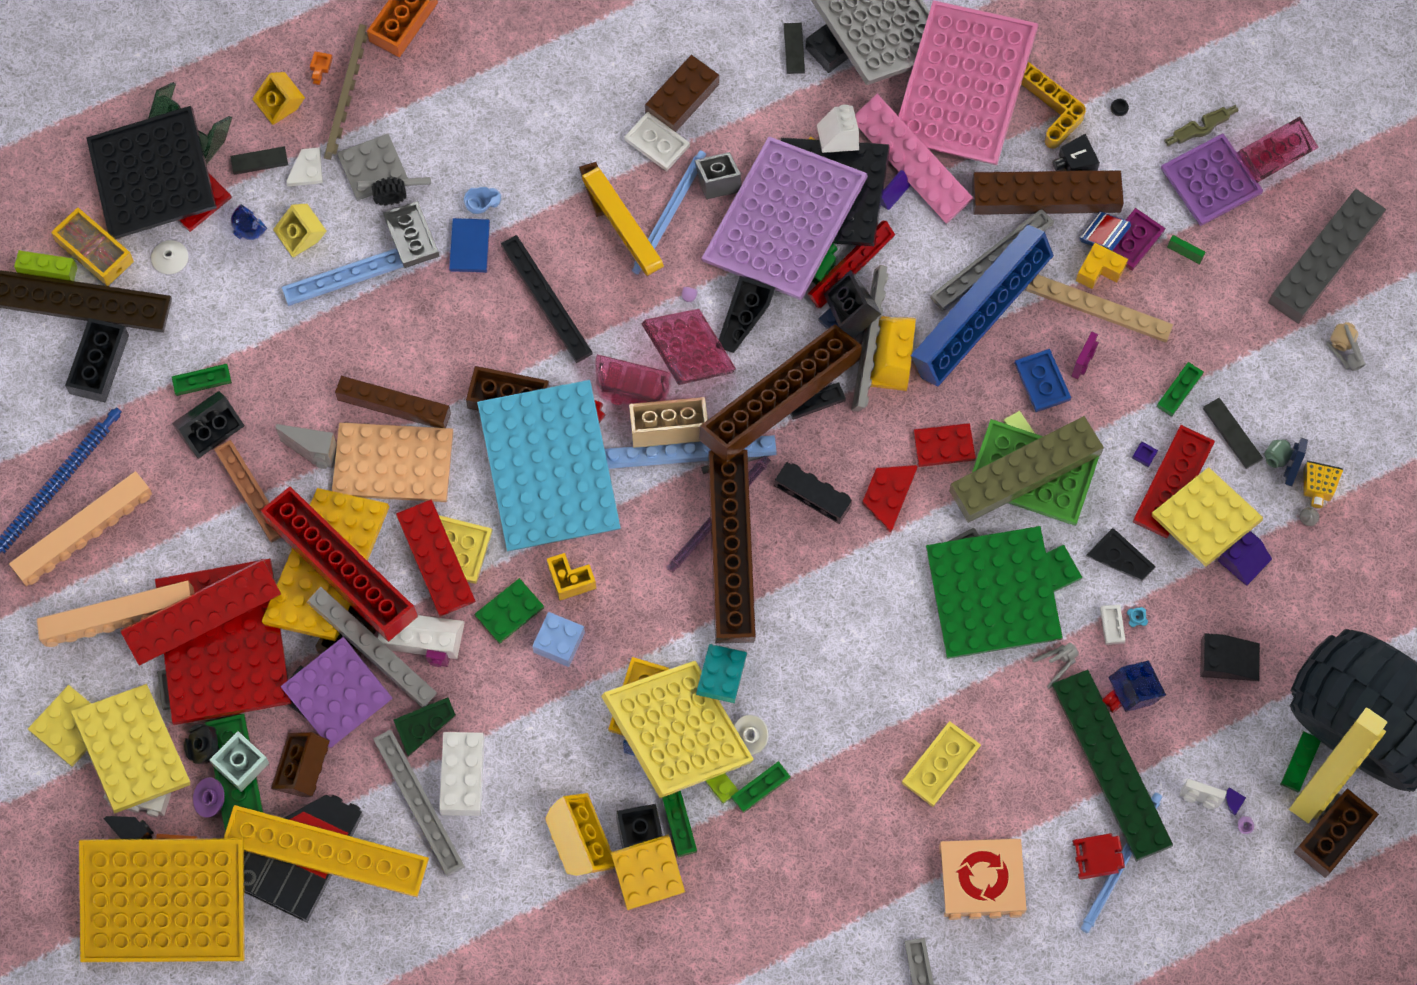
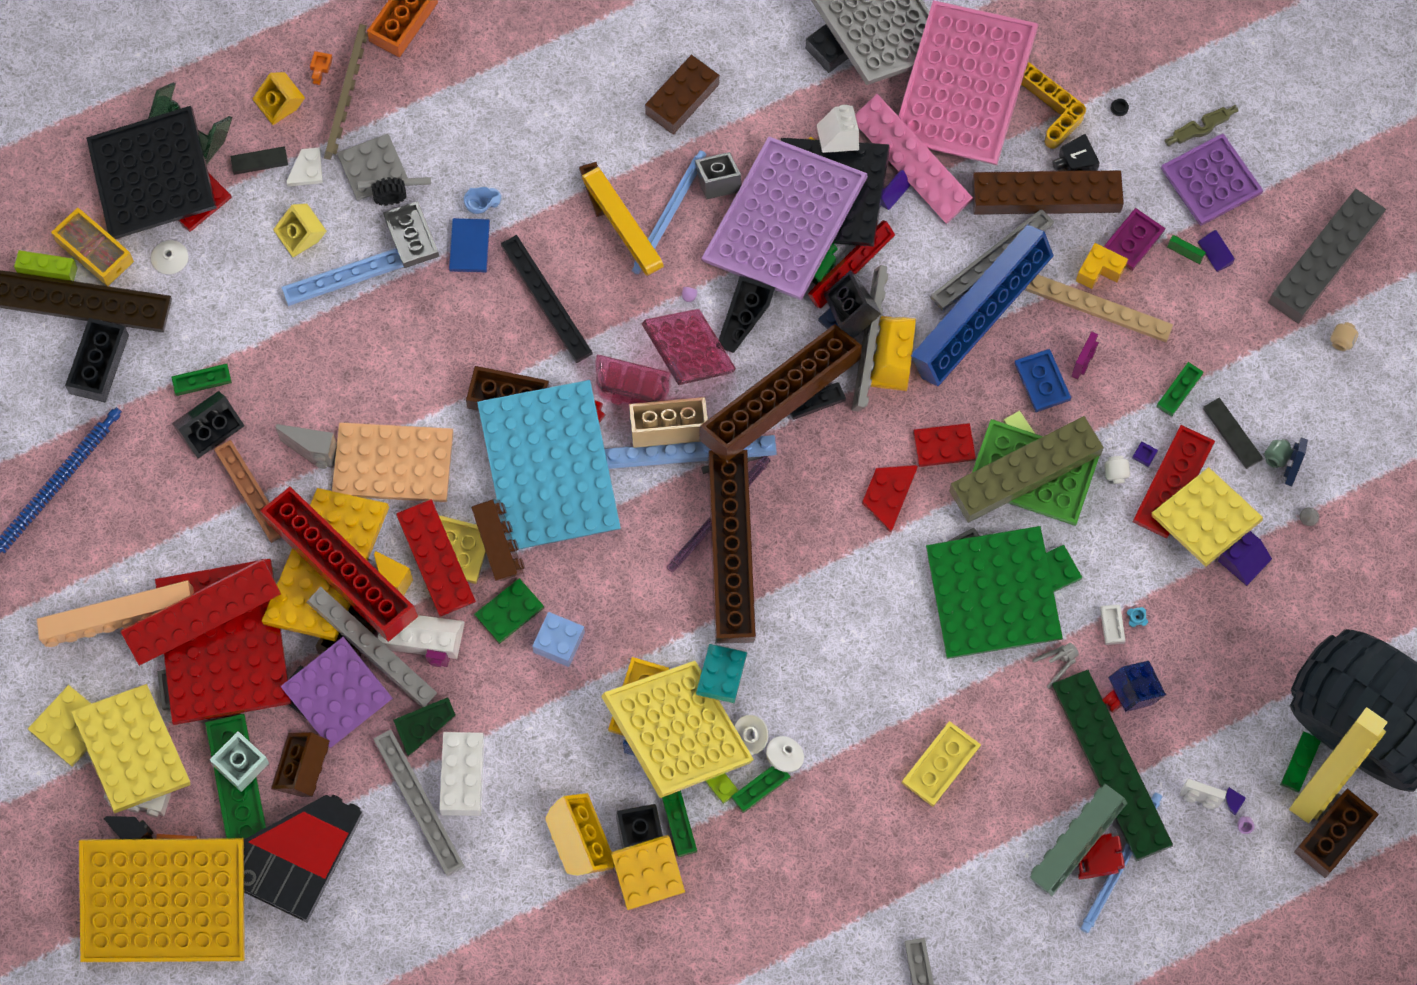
light nougat brick [9,471,152,586] -> none
black plate [184,724,219,764] -> none
medium lavender dish [193,777,224,818] -> none
yellow plate [224,805,429,898] -> none
clear blue cylinder [230,204,268,240] -> none
reddish brown brick [335,375,451,428] -> none
yellow brick [546,553,596,601] -> none
white plate [624,112,690,171] -> none
black brick [774,462,852,524] -> none
pearl dark grey tile [784,23,805,74] -> none
light nougat panel [939,839,1027,920] -> none
tile [1080,212,1131,251] -> none
black wing [1086,528,1156,582] -> none
black slope [1200,633,1260,681] -> none
clear pink windscreen [1237,116,1319,183] -> none
yellow torso [1303,460,1343,508] -> none
light grey plant [1326,324,1366,371] -> none
none -> yellow slope [374,551,413,596]
none -> reddish brown brick [471,499,525,581]
none -> white dish [766,736,804,772]
none -> sand green brick [1030,784,1127,896]
none -> white head [1104,456,1130,484]
none -> dark purple slope [1198,230,1235,272]

